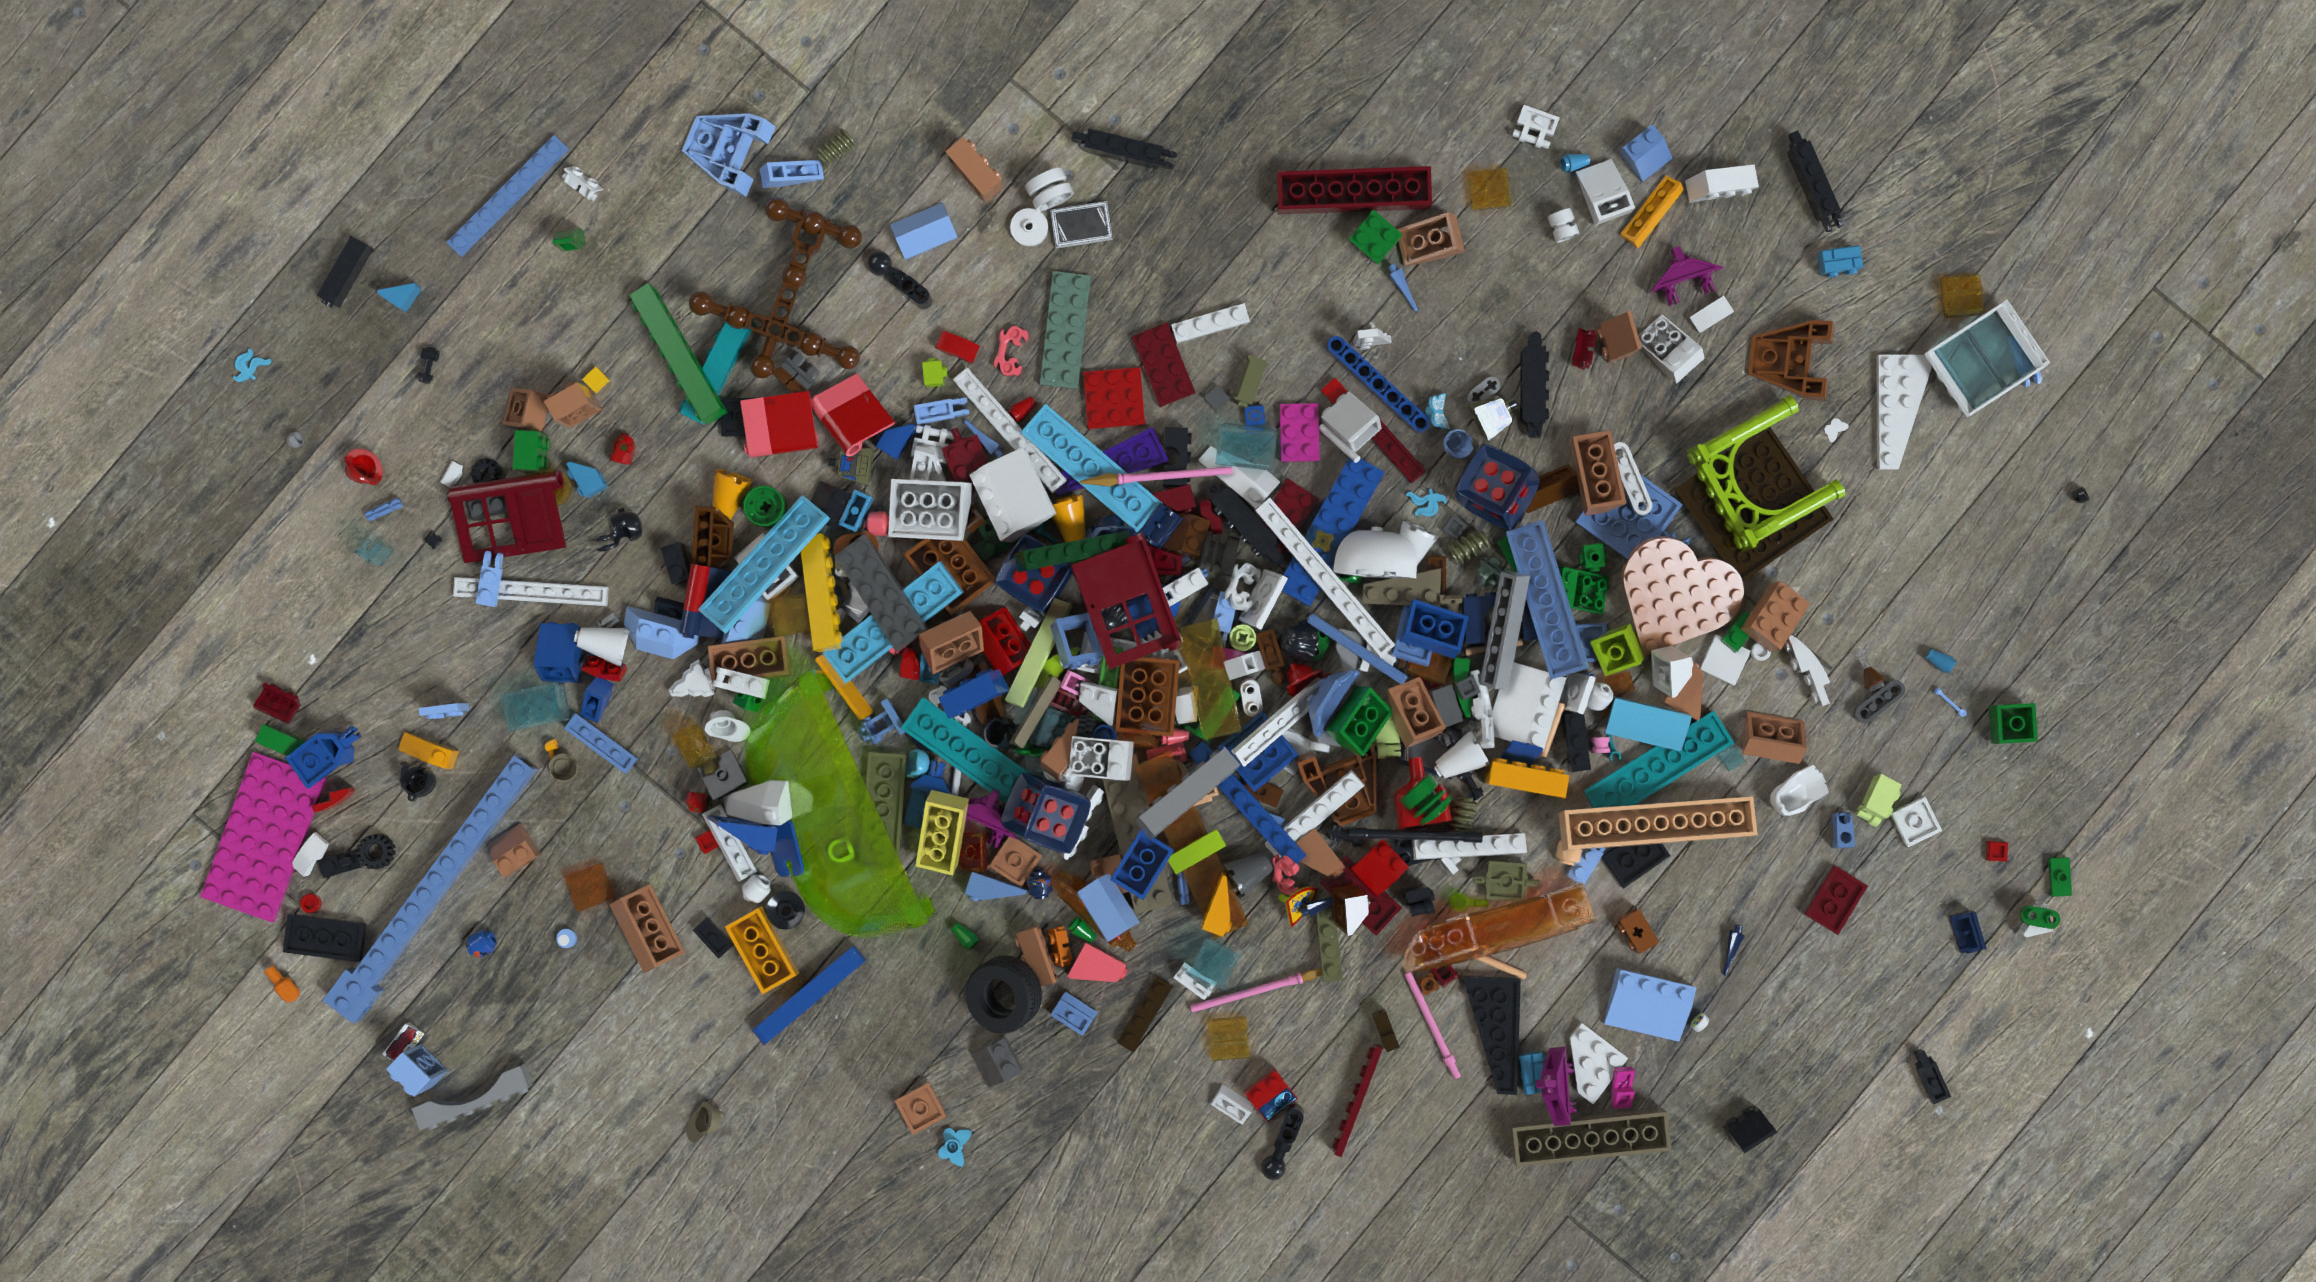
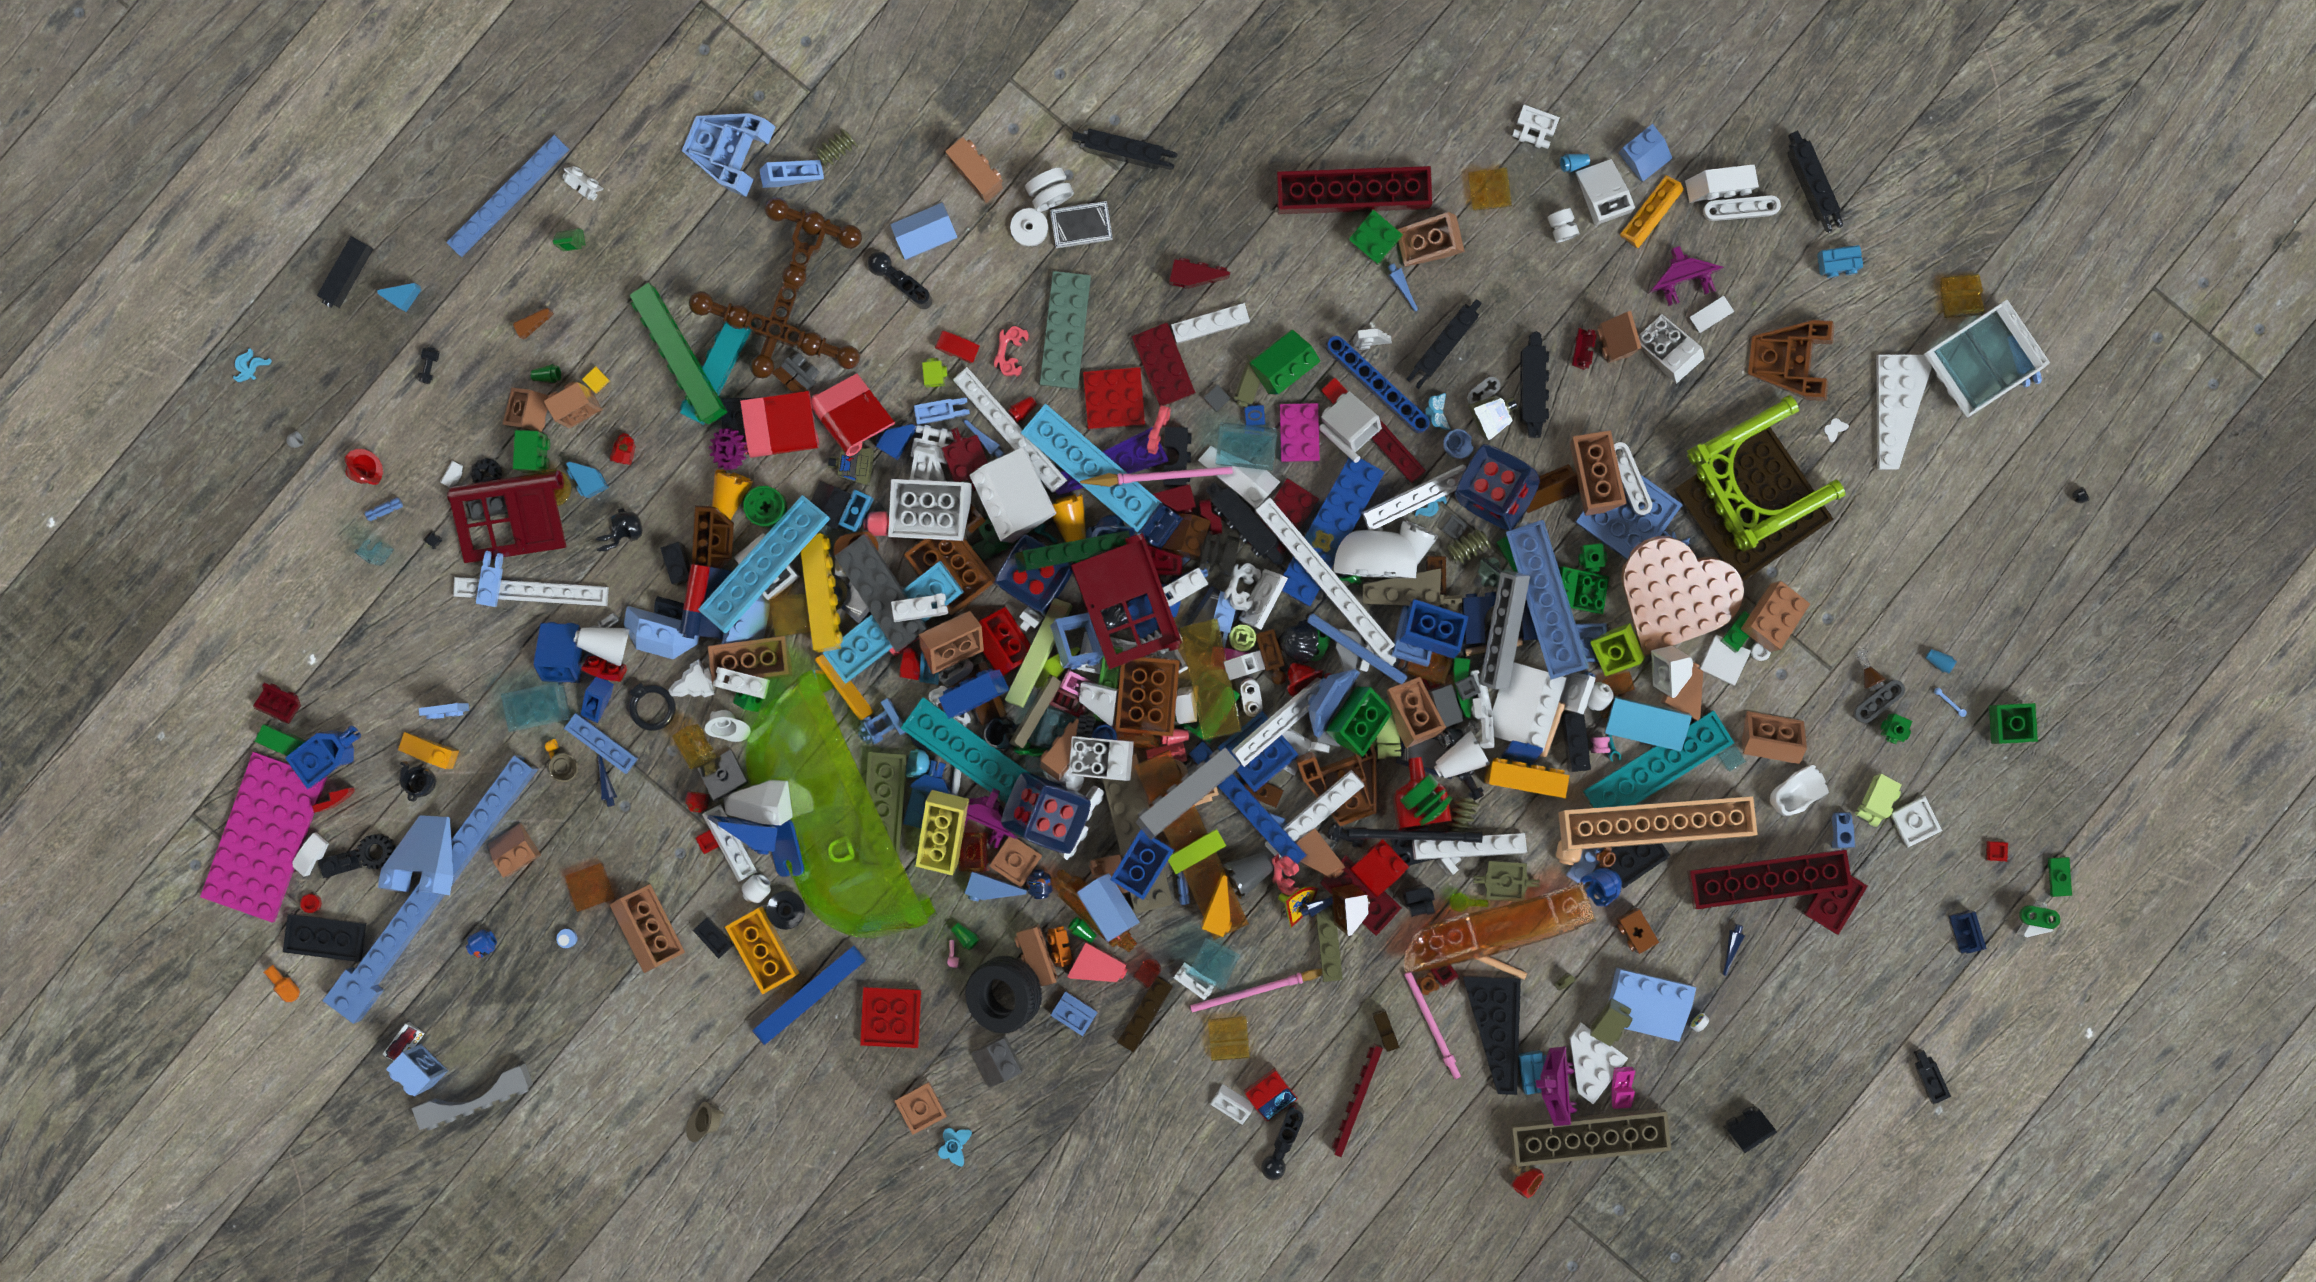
white slope [1784,635,1830,706] -> none
none -> light blue wedge [378,815,453,895]
none -> dark orange slope [513,308,554,340]
none -> green cone [531,364,561,383]
none -> dark blue piece [597,755,617,807]
none -> black piece [629,683,676,731]
none -> magenta gear [709,428,748,470]
none -> red plate [860,987,922,1048]
none -> white plate [891,593,948,622]
none -> bright pink hand [947,940,959,968]
none -> clear red plate [1132,959,1161,988]
none -> coral helmet [1147,405,1171,455]
none -> dark red slope [1169,258,1230,289]
none -> green slope [1249,330,1321,395]
none -> white plate [1362,464,1466,531]
none -> black hinge [1406,299,1482,389]
none -> red rock [1510,1168,1544,1199]
none -> olive tile [1554,973,1576,990]
none -> blue helmet [1580,868,1622,907]
none -> olive brick [1590,998,1633,1047]
none -> dark orange plate [1596,847,1616,868]
none -> dark red brick [1687,849,1853,910]
none -> white plate [1703,196,1781,221]
none -> green brick [1880,714,1913,744]

